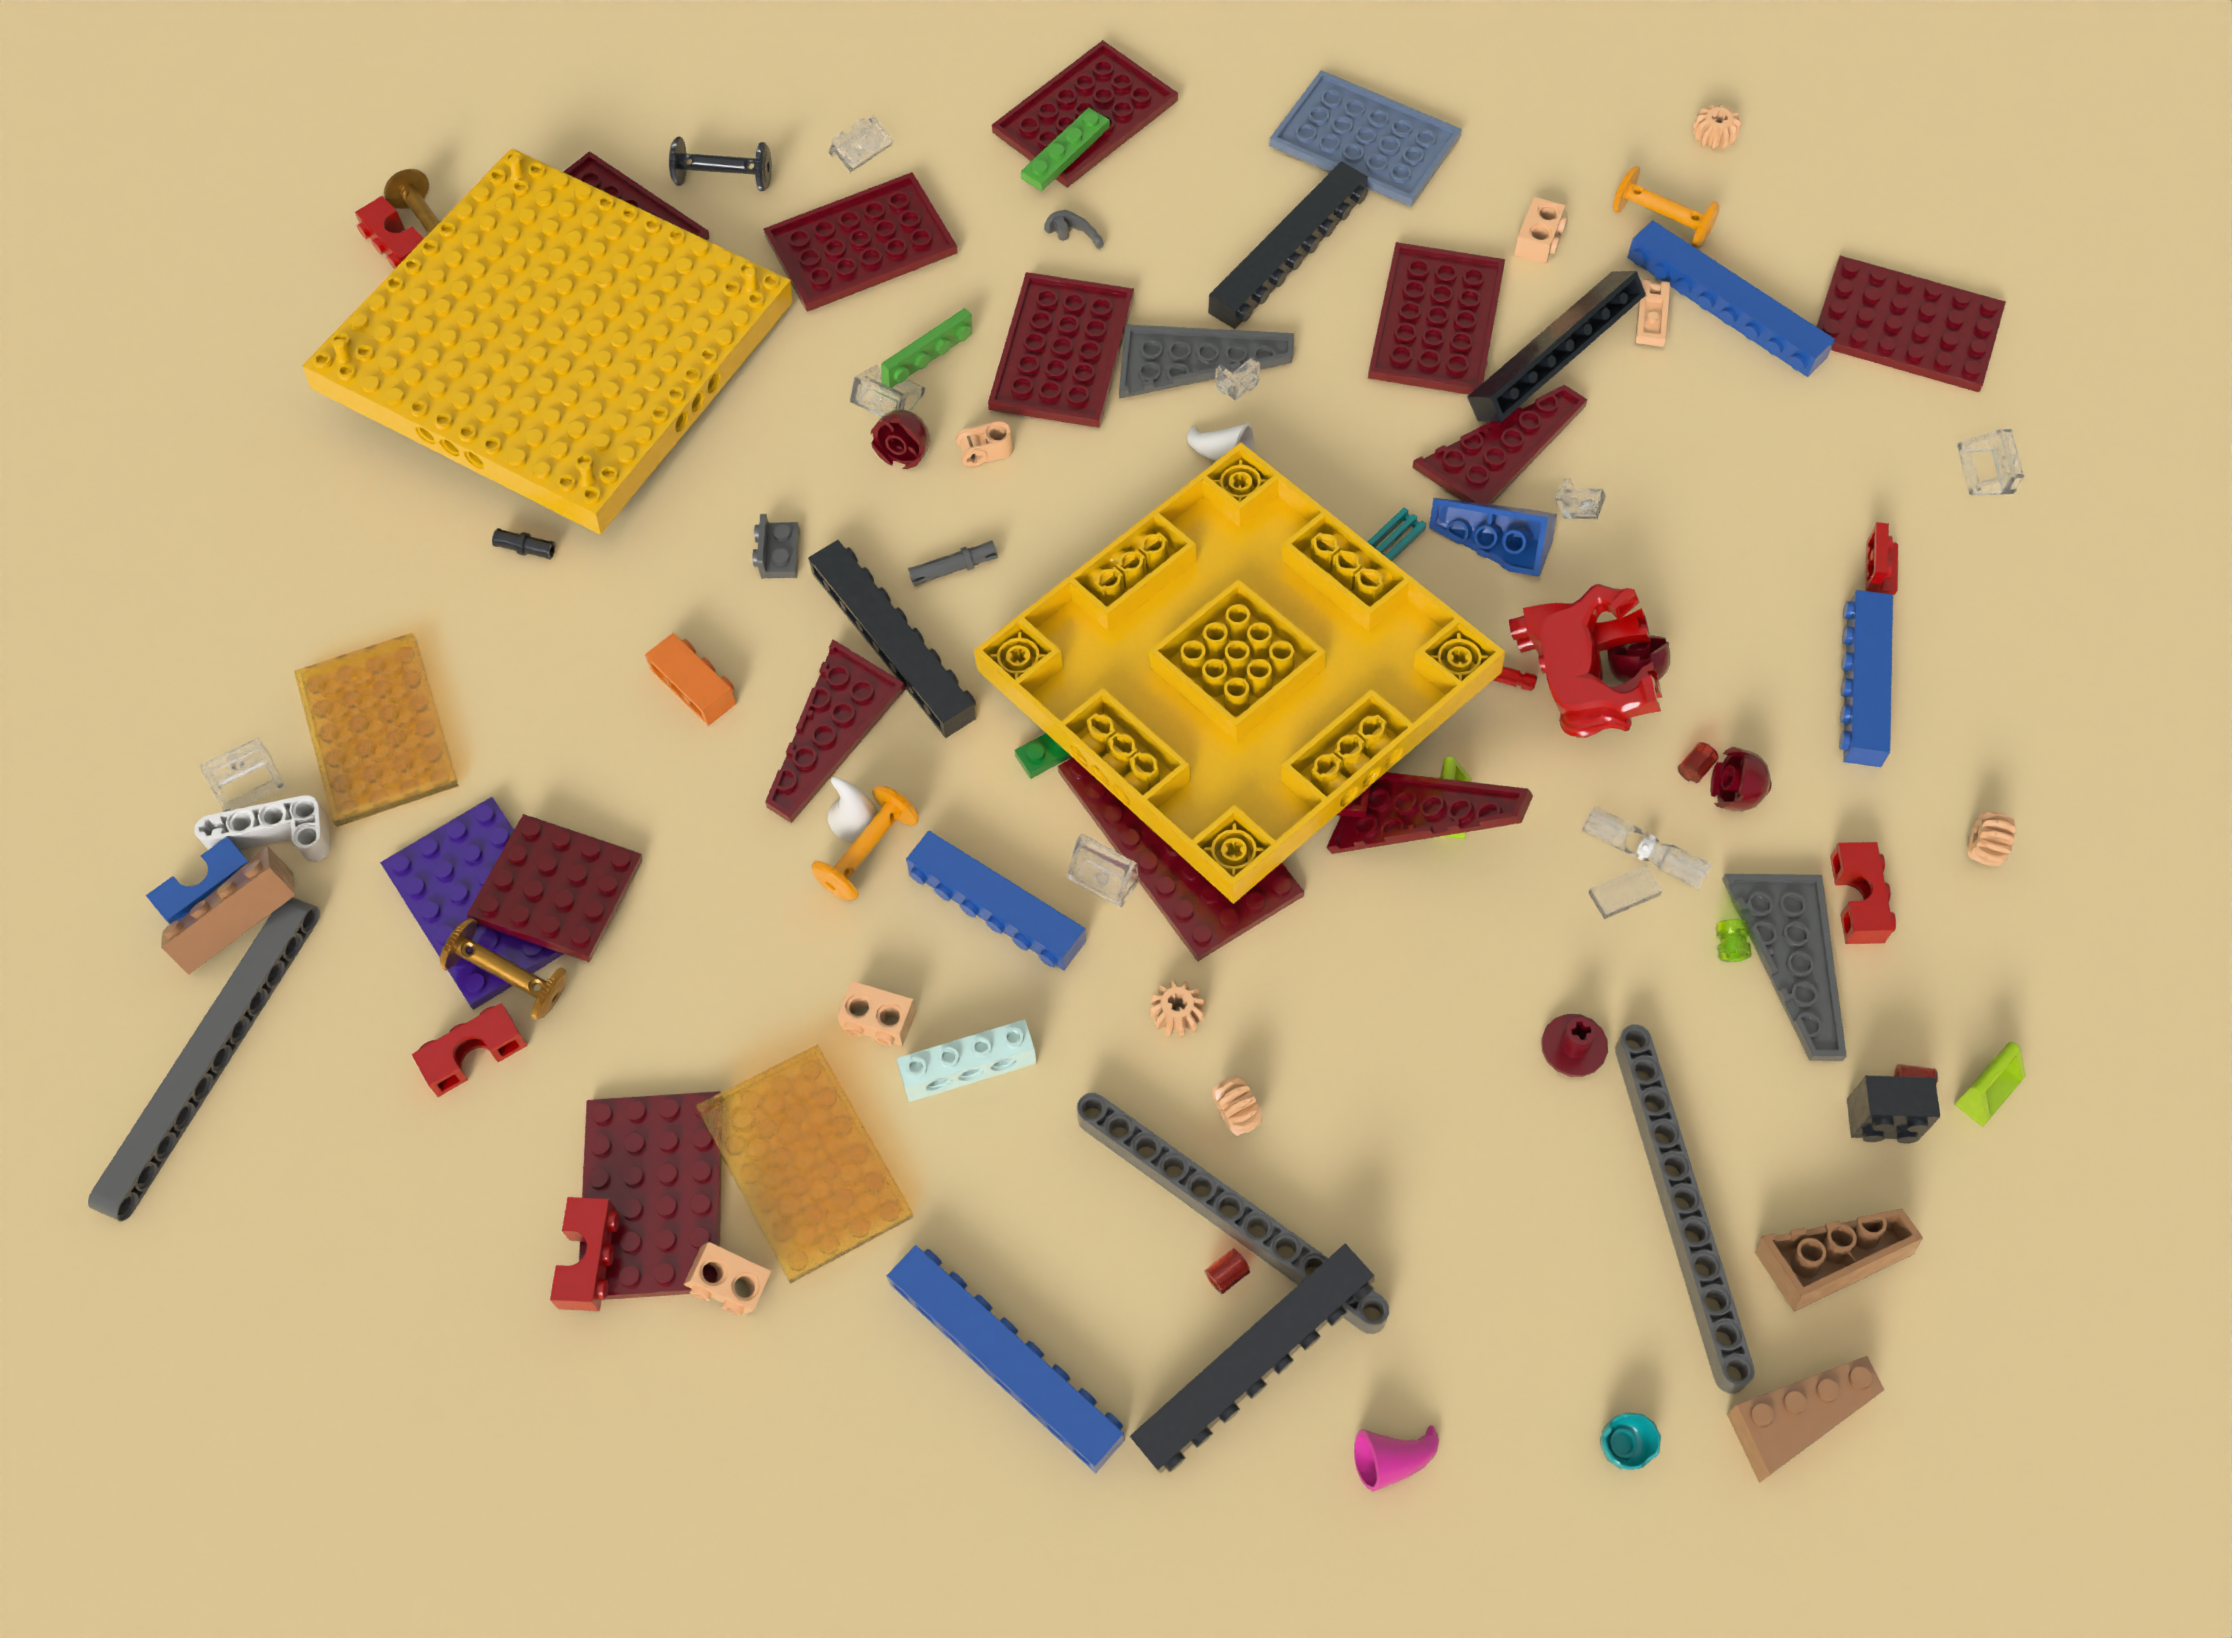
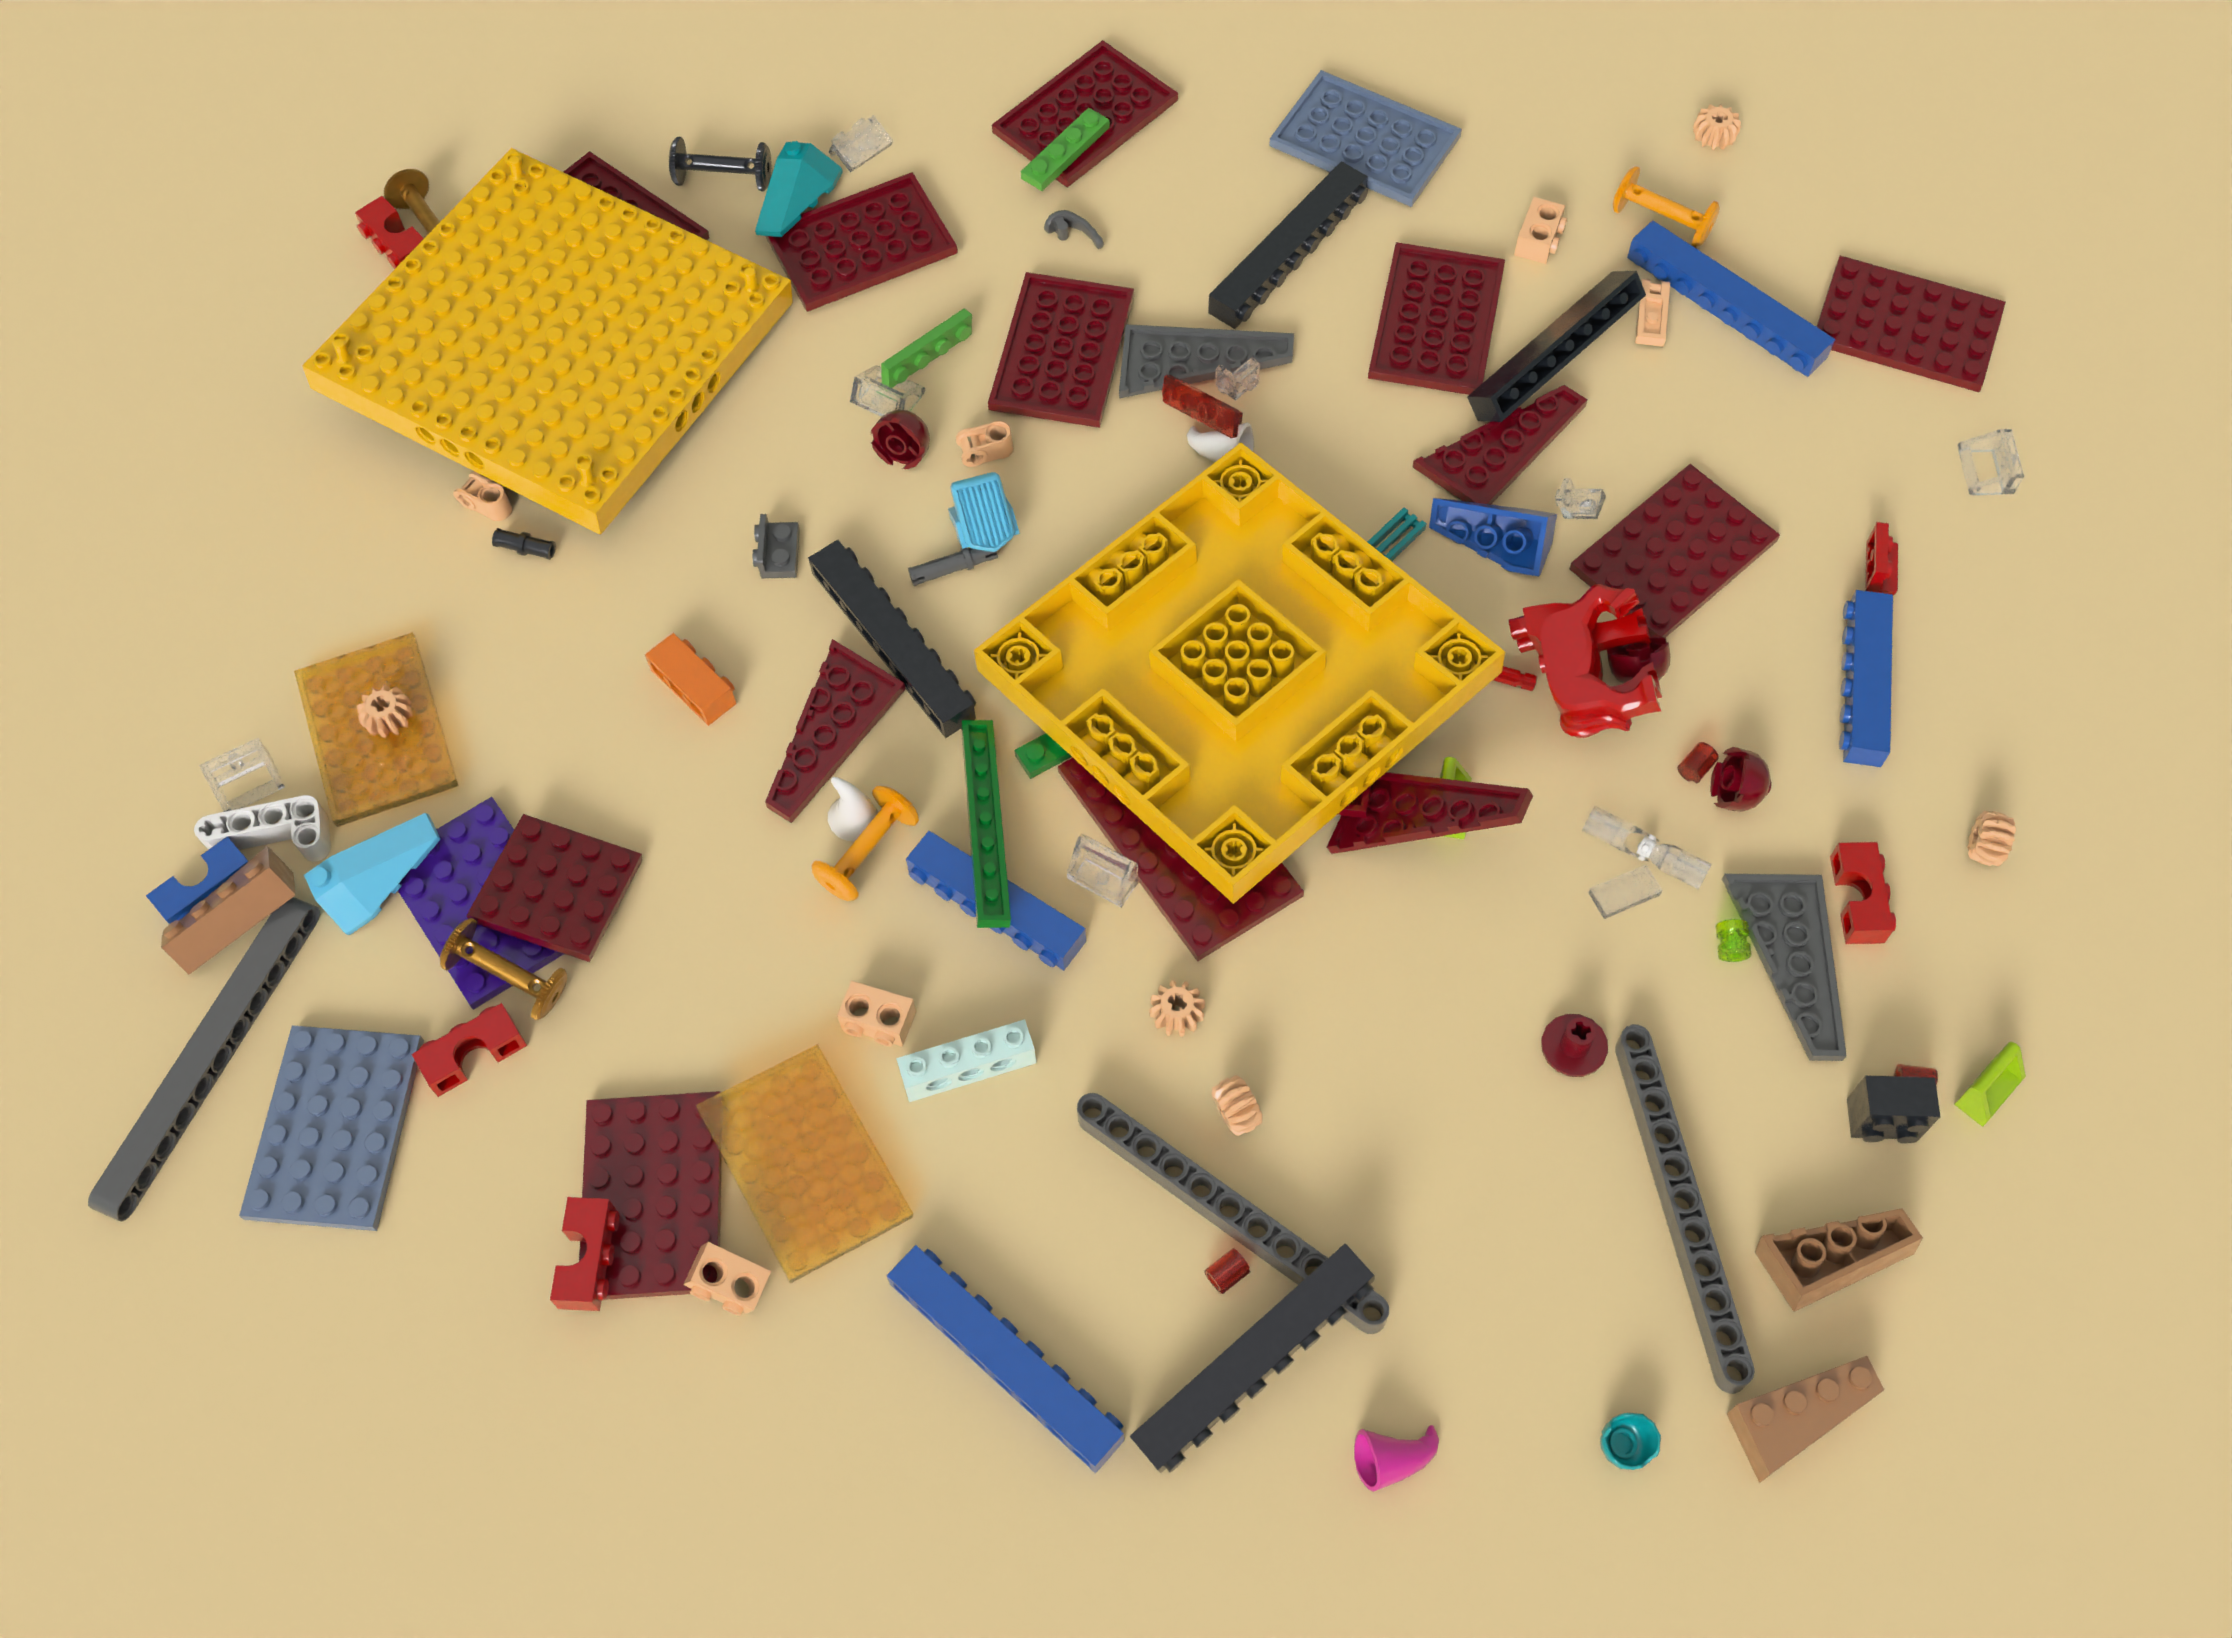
none -> sand blue plate [239,1025,424,1231]
none -> medium azure wedge [304,813,441,935]
none -> light nougat gear [357,684,413,739]
none -> light nougat piece [453,471,513,521]
none -> teal wedge [755,141,843,237]
none -> medium azure piece [948,472,1020,552]
none -> green plate [961,720,1011,928]
none -> clear red bracket [1162,375,1243,438]
none -> dark red plate [1569,464,1780,638]

